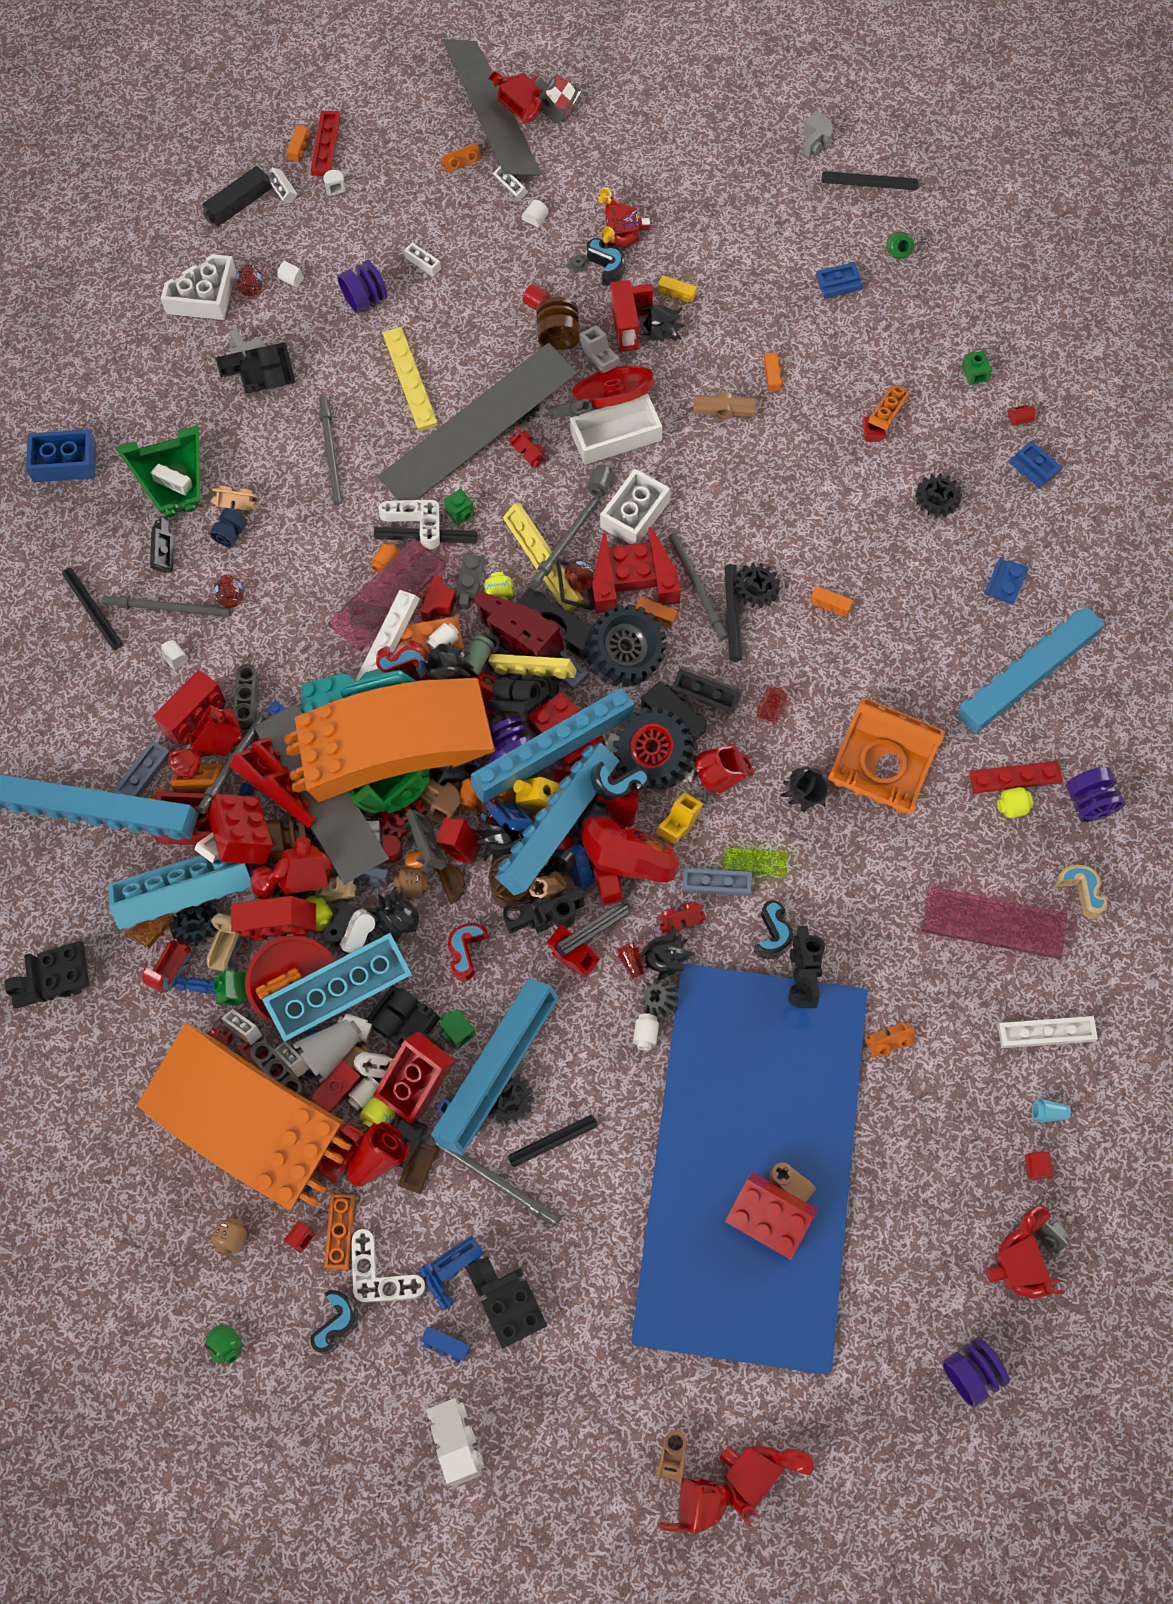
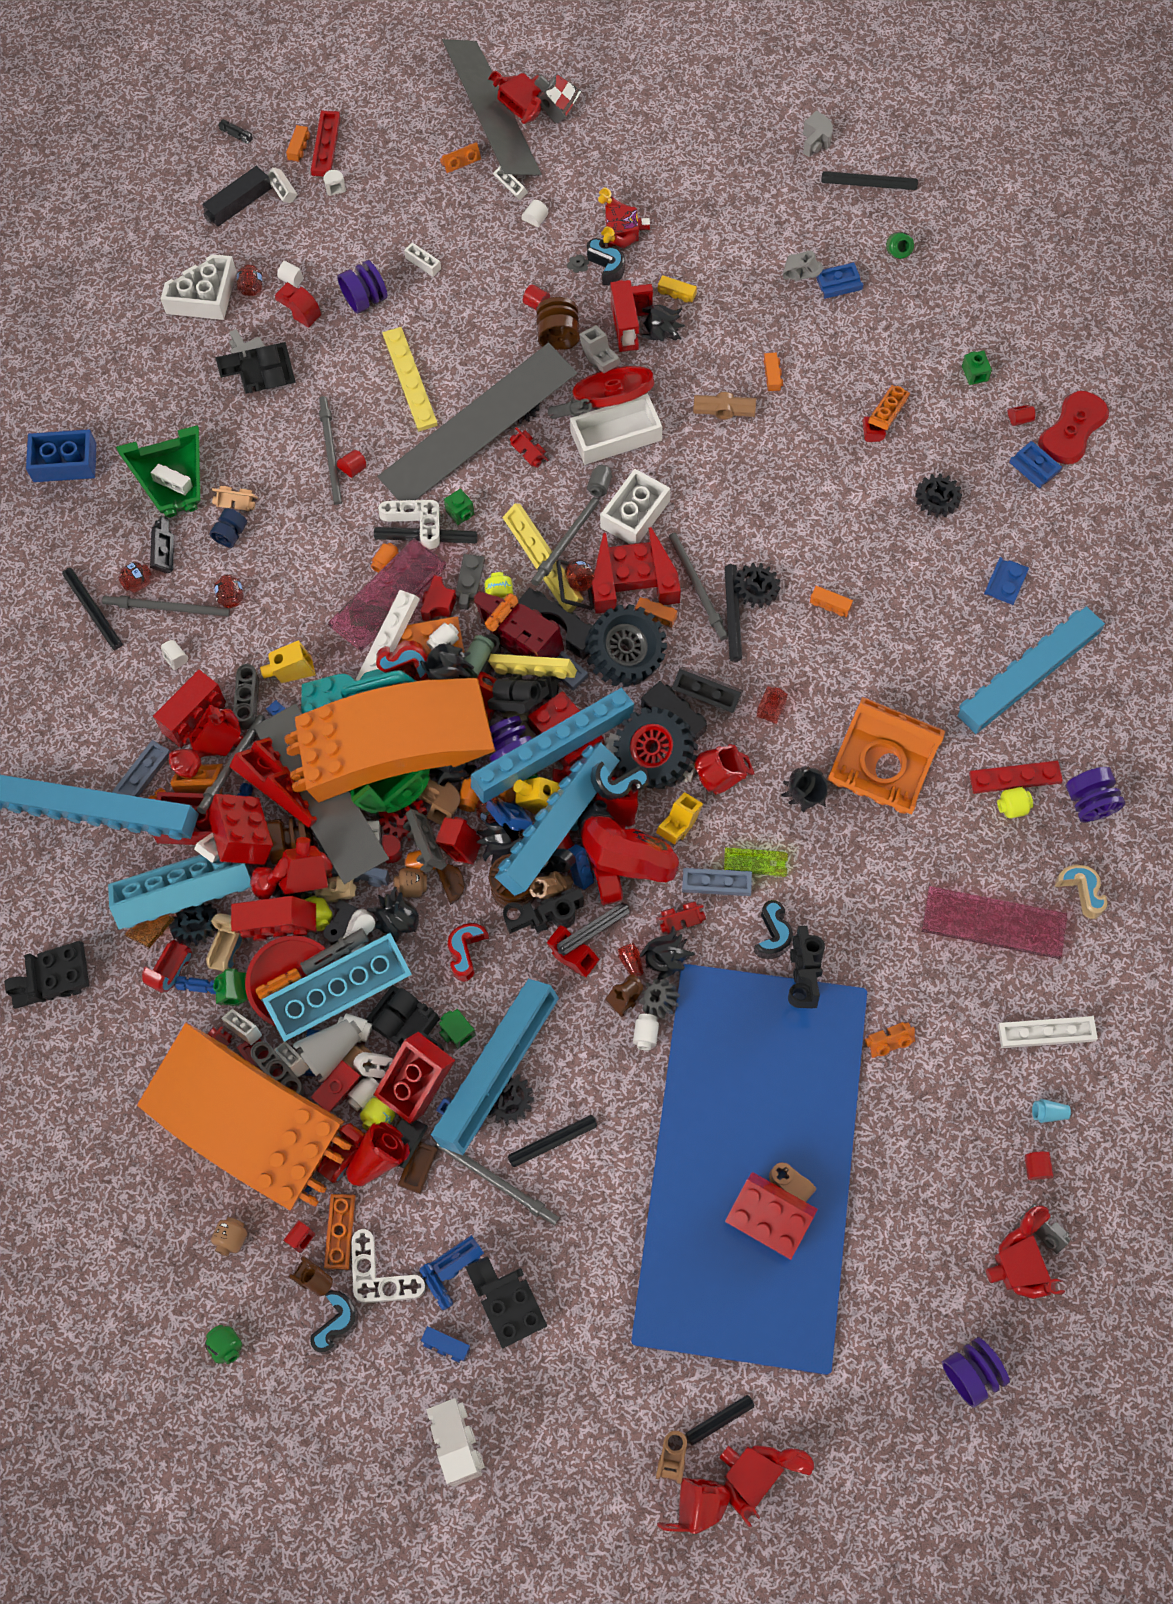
none -> clear red head [118,561,152,593]
none -> black axle [218,119,253,144]
none -> yellow torso [260,640,316,683]
none -> red brick [274,282,321,328]
none -> reddish brown piece [288,1256,333,1296]
none -> dark grey pin [300,928,369,976]
none -> red brick [337,450,366,478]
none -> orange axle [485,593,518,632]
none -> reddish brown piece [605,974,643,1017]
none -> black axle [685,1395,755,1445]
none -> light grey piece [783,251,823,281]
none -> red plate [1038,391,1109,465]

